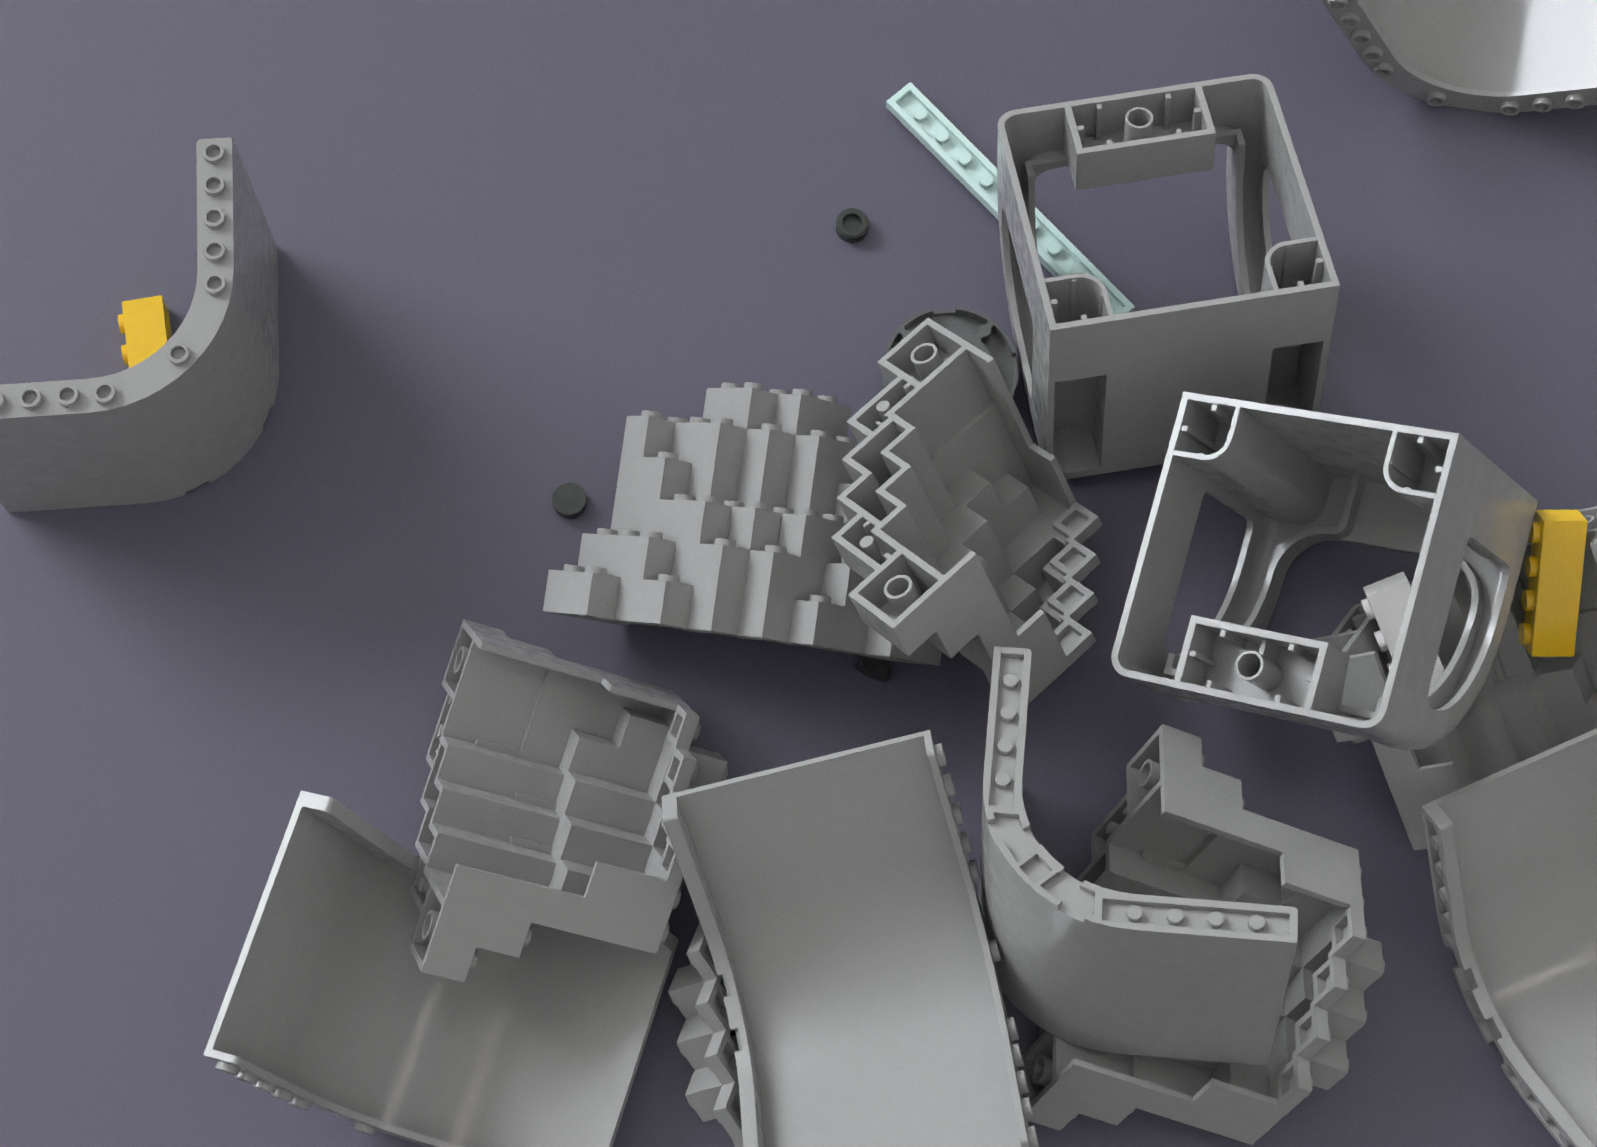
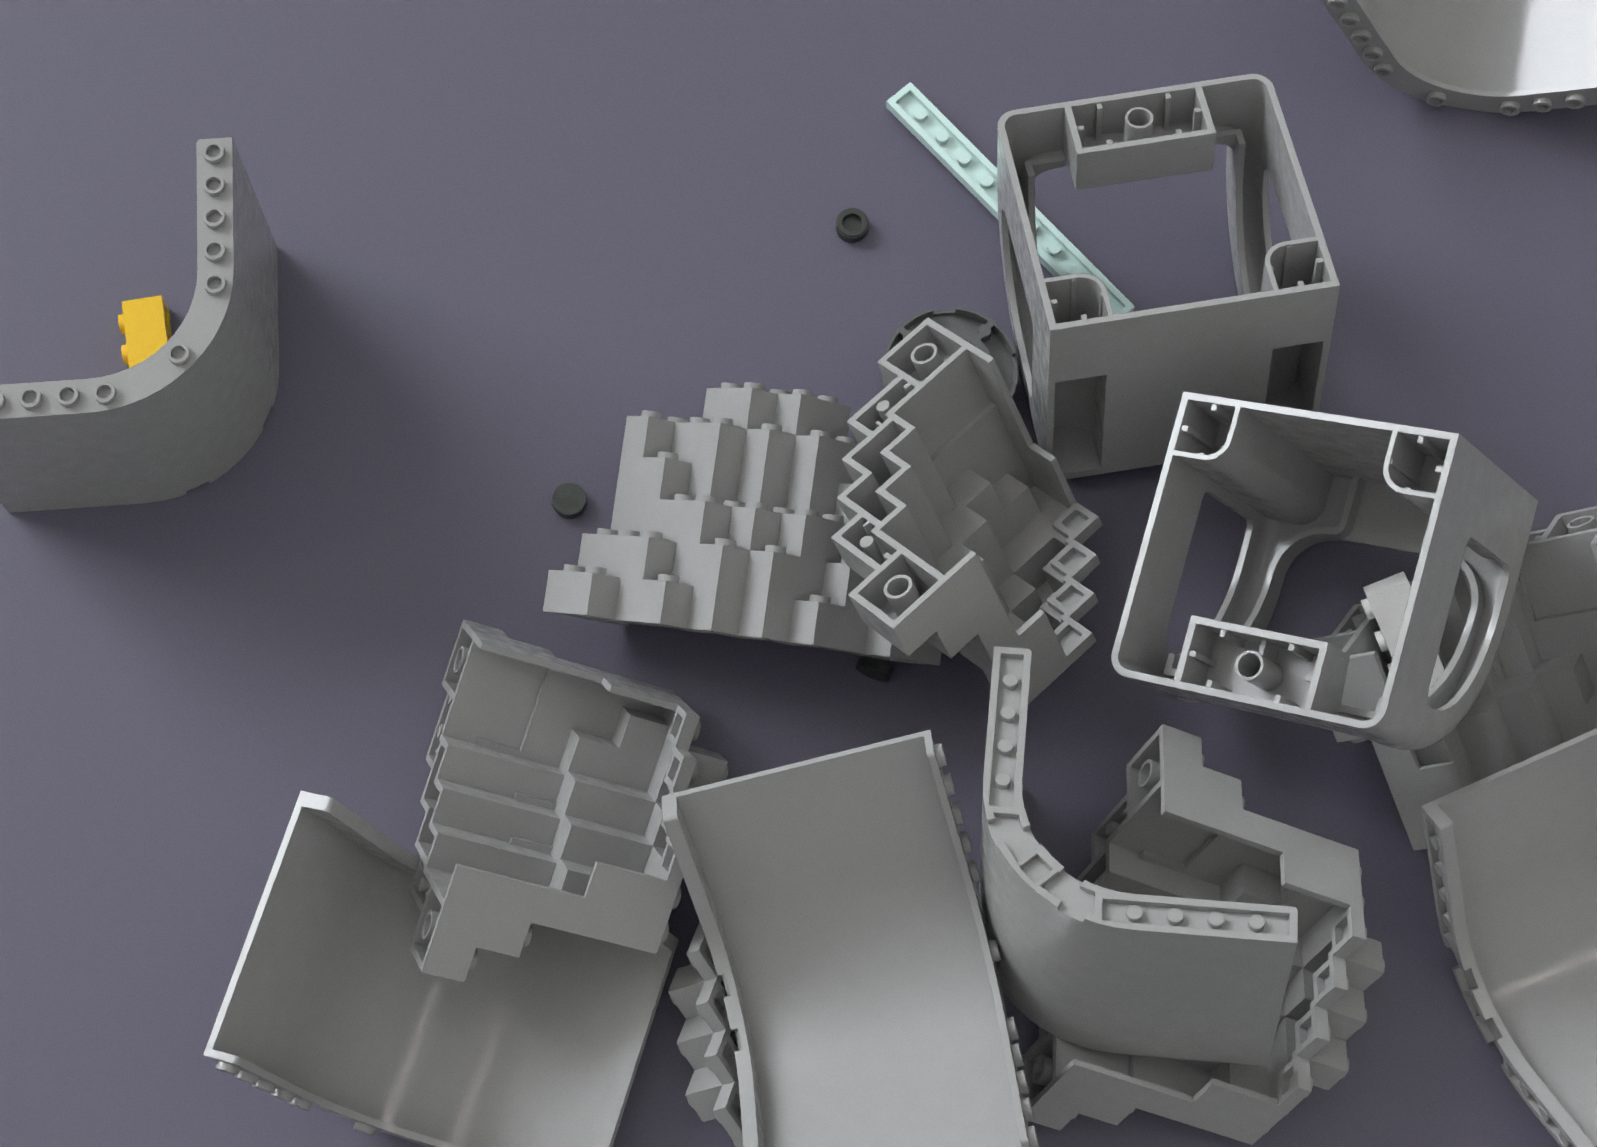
yellow brick [1518,510,1588,657] -> none

